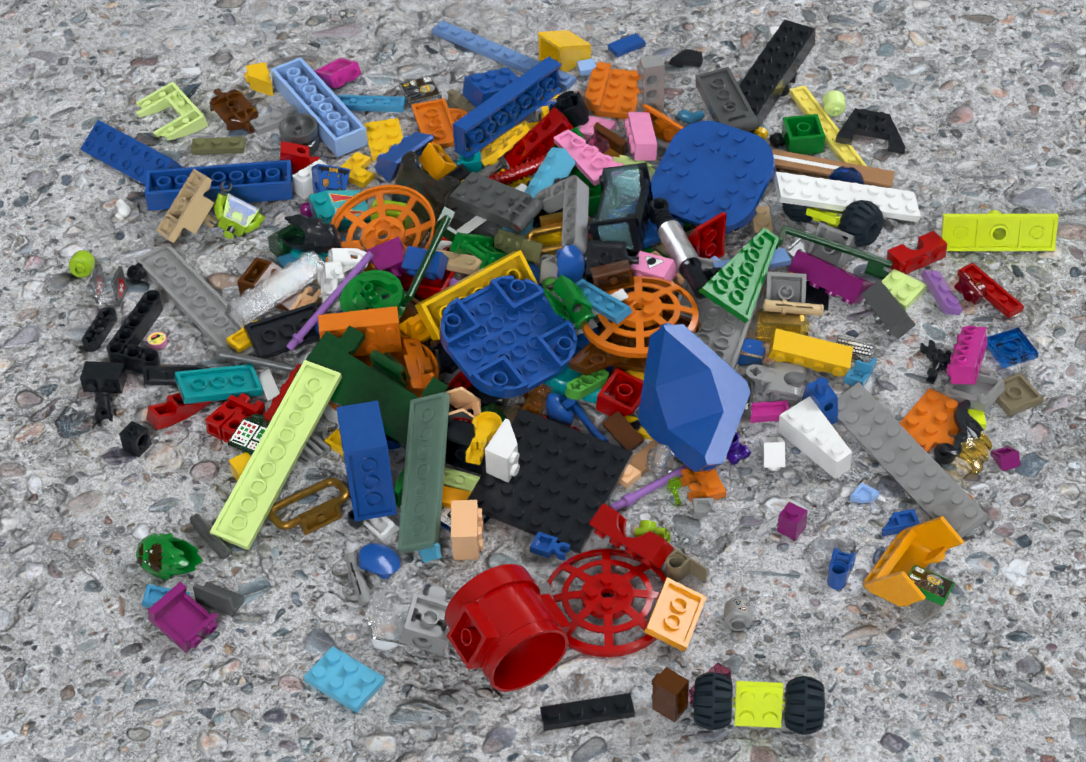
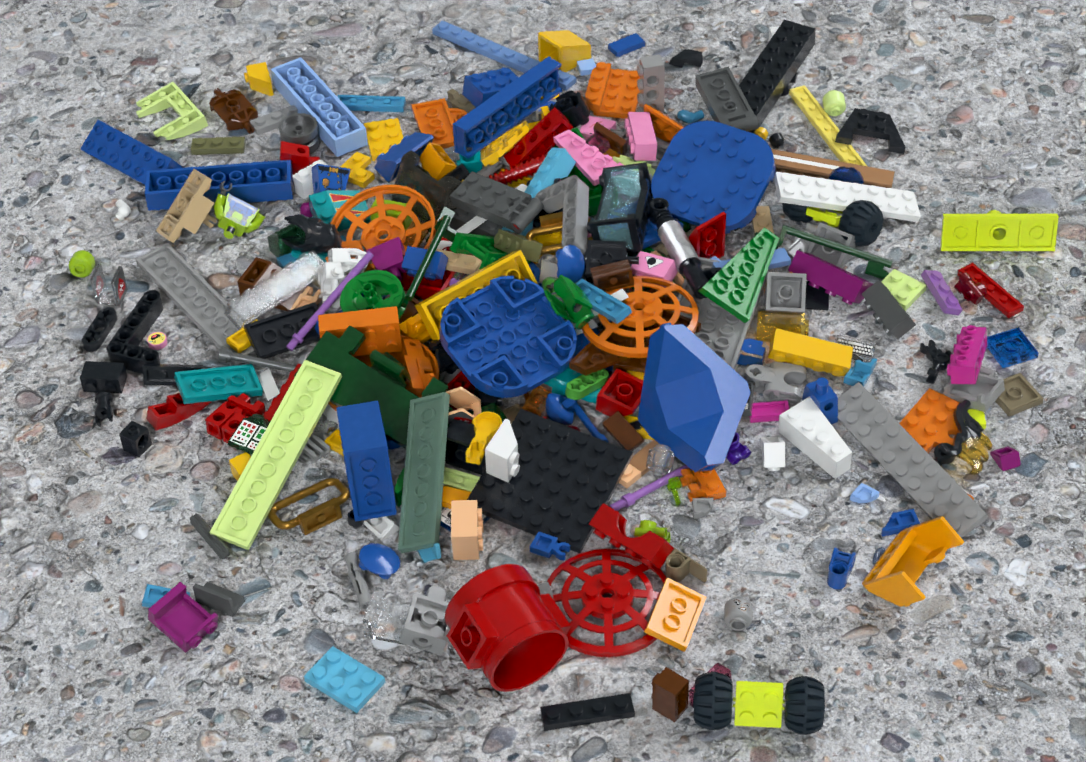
black plate [127,263,147,285] -> none
green head [136,533,203,580] -> none
dark pink plate [314,58,361,89] -> none
tile [399,75,442,107] -> none
tan pin [763,299,824,317] -> none
magenta brick [777,502,808,541] -> none
green brick [782,114,825,155] -> none
red arch [886,231,947,274] -> none
tile [908,564,955,606] -> none

